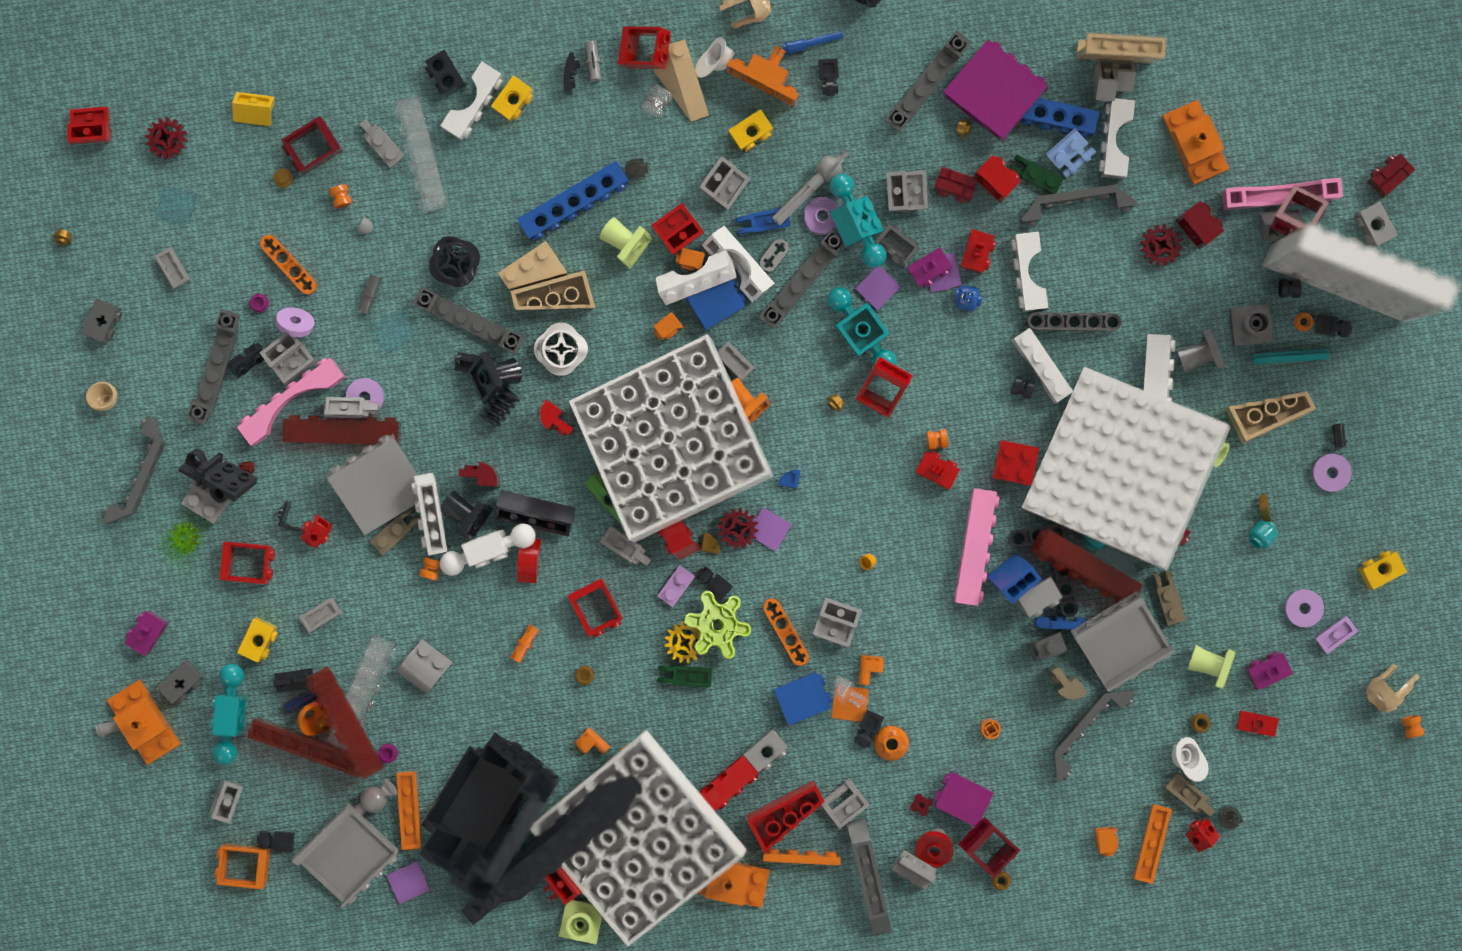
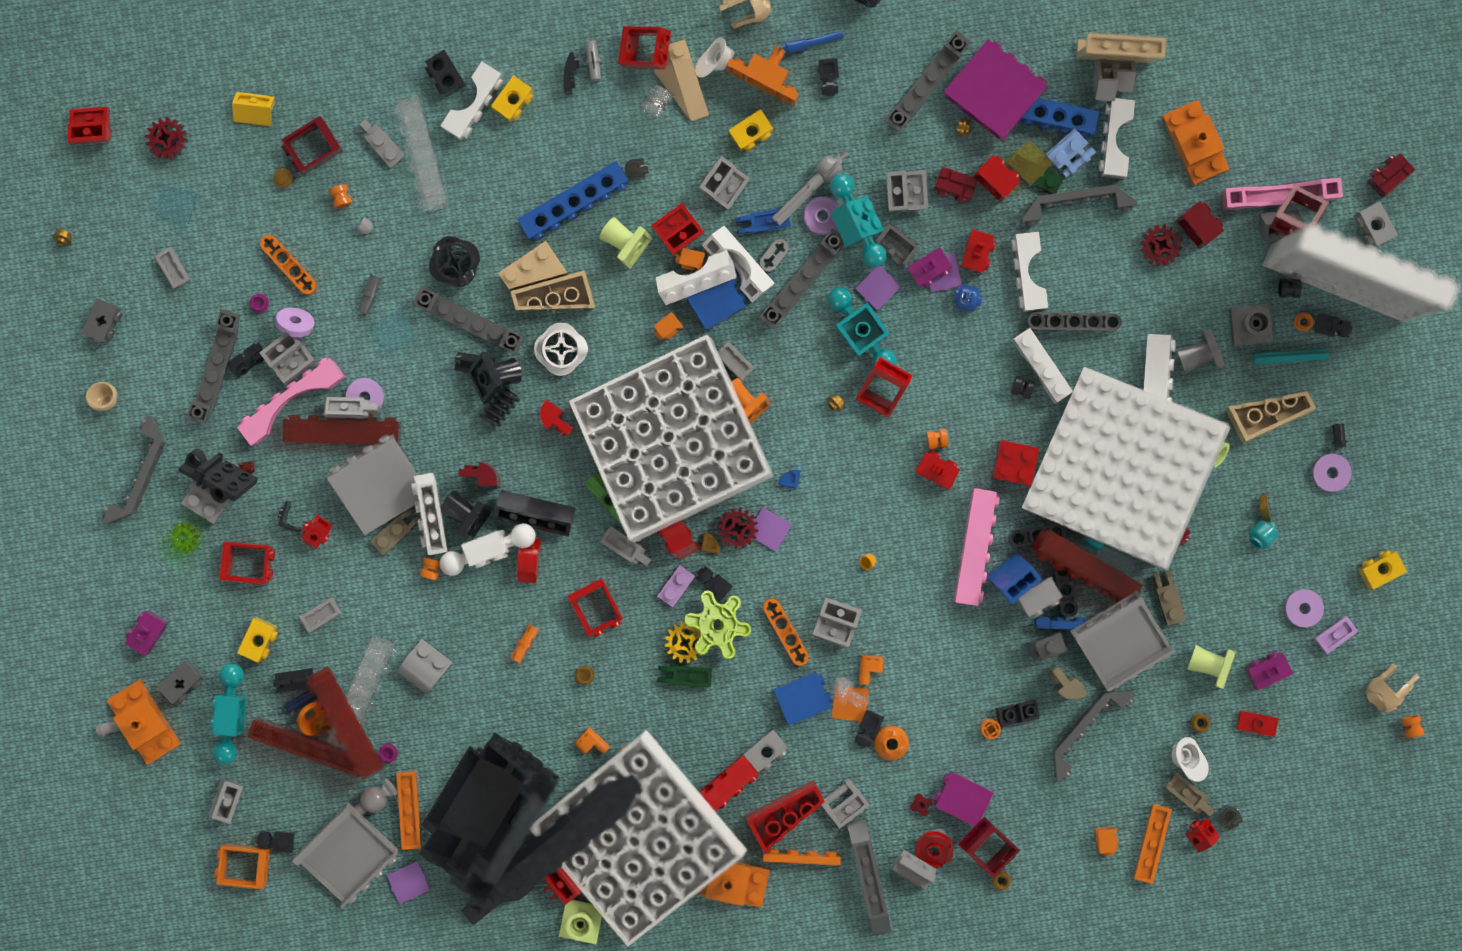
none -> black slope [995,700,1040,727]
none -> clear yellow piece [1007,140,1053,186]

